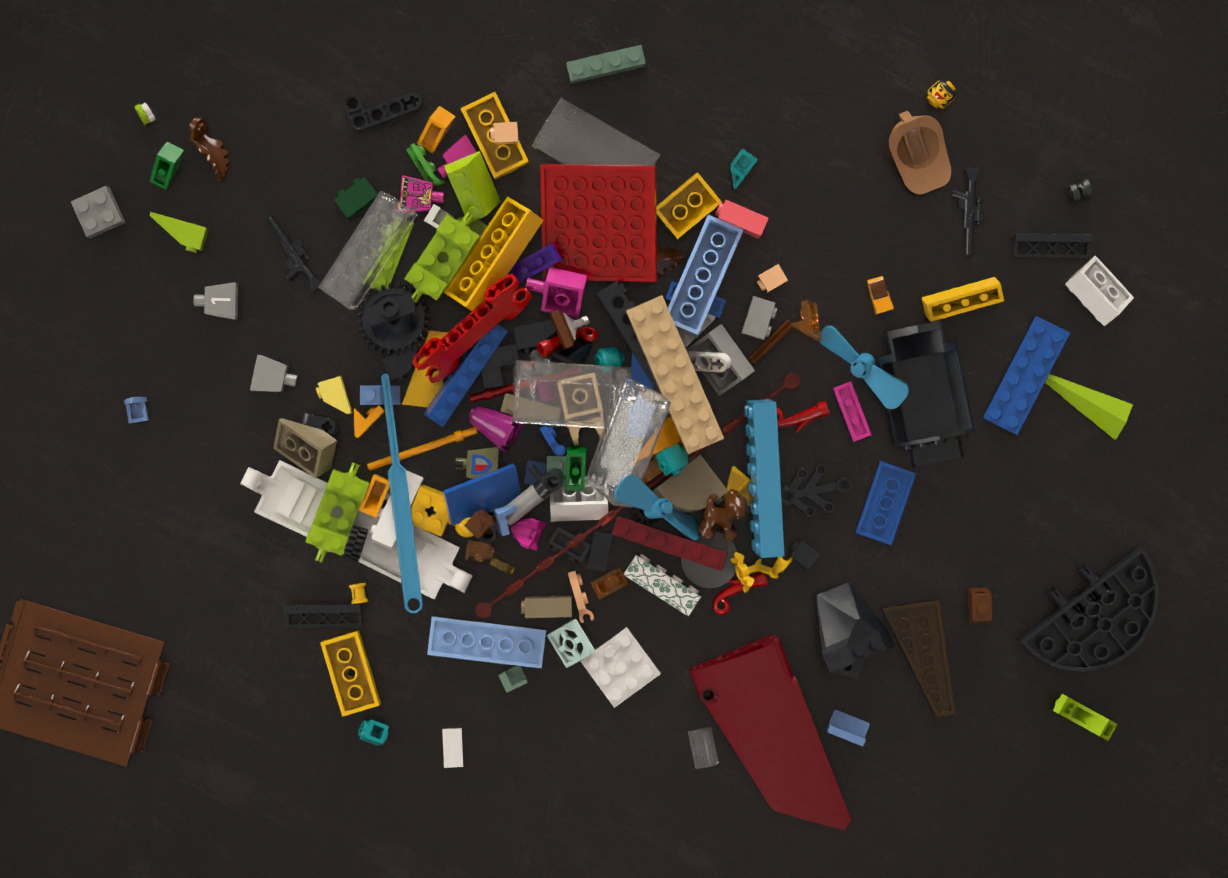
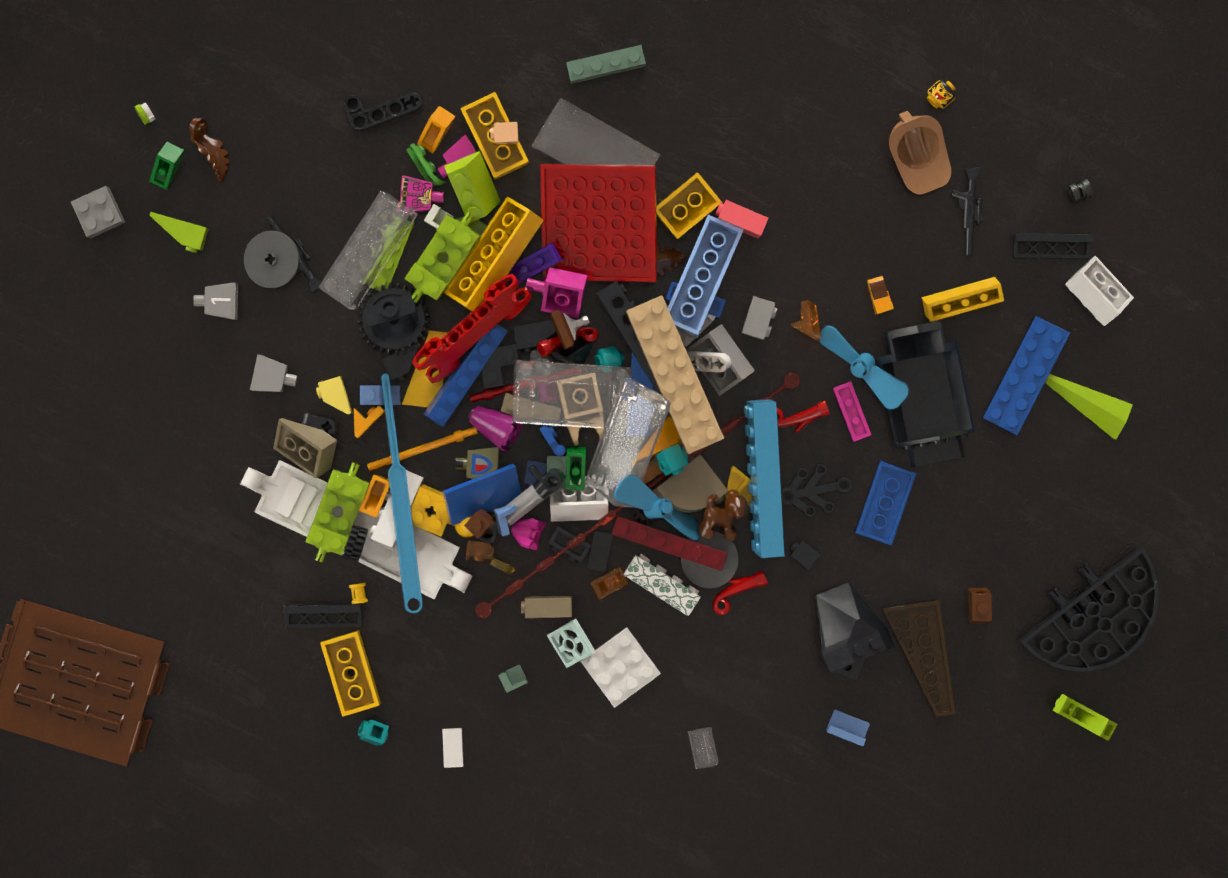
medium blue tile [124,397,149,424] -> none
dark green brick [334,177,380,219] -> none
light blue plate [427,616,546,668] -> none
light nougat plate [568,571,594,623] -> none
dark red panel [689,635,851,830] -> none
teal slope [730,148,758,189] -> none
yellow piece [730,552,793,593] -> none
reddish brown axle [748,320,794,365] -> none
light nougat brick [757,264,788,293] -> none
none -> dark grey piece [244,231,300,288]

